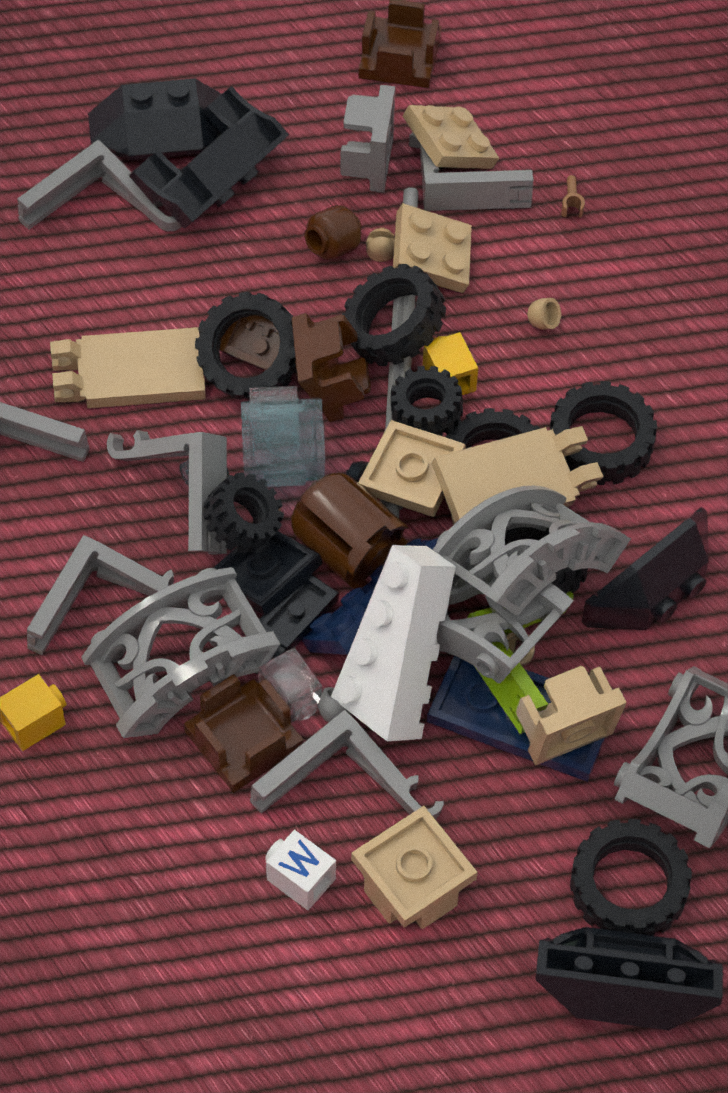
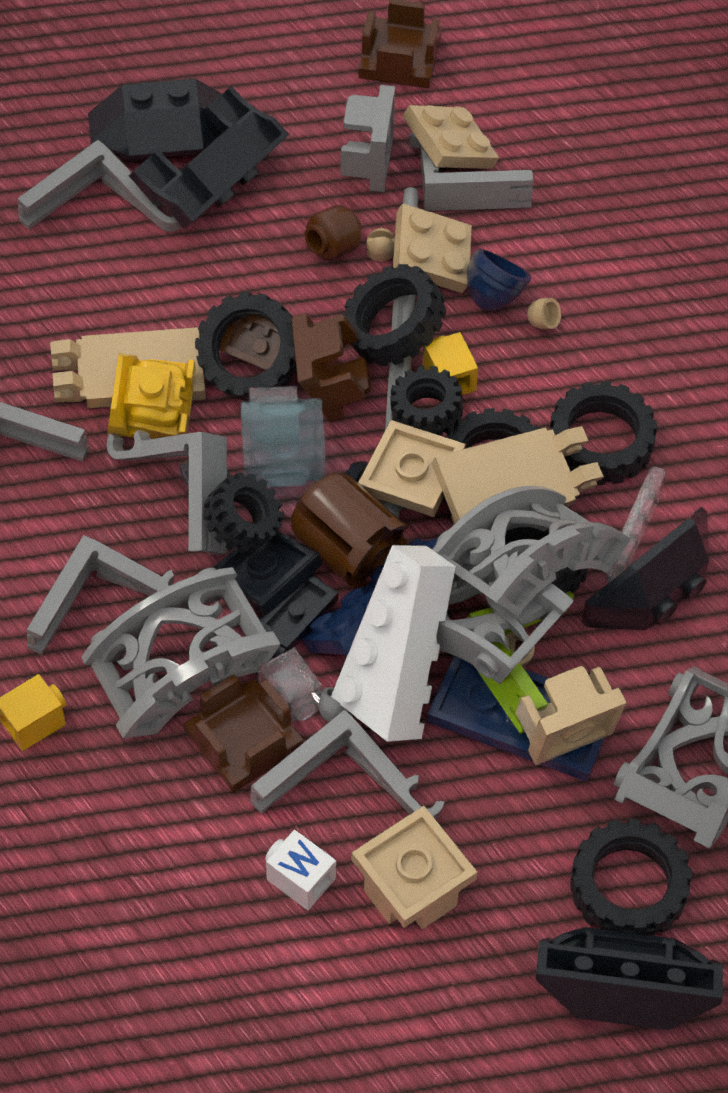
medium nougat hand [561,175,585,218] -> none
none -> yellow brick [107,353,196,439]
none -> dark blue hat [467,248,531,311]
none -> clear tile [606,466,666,583]

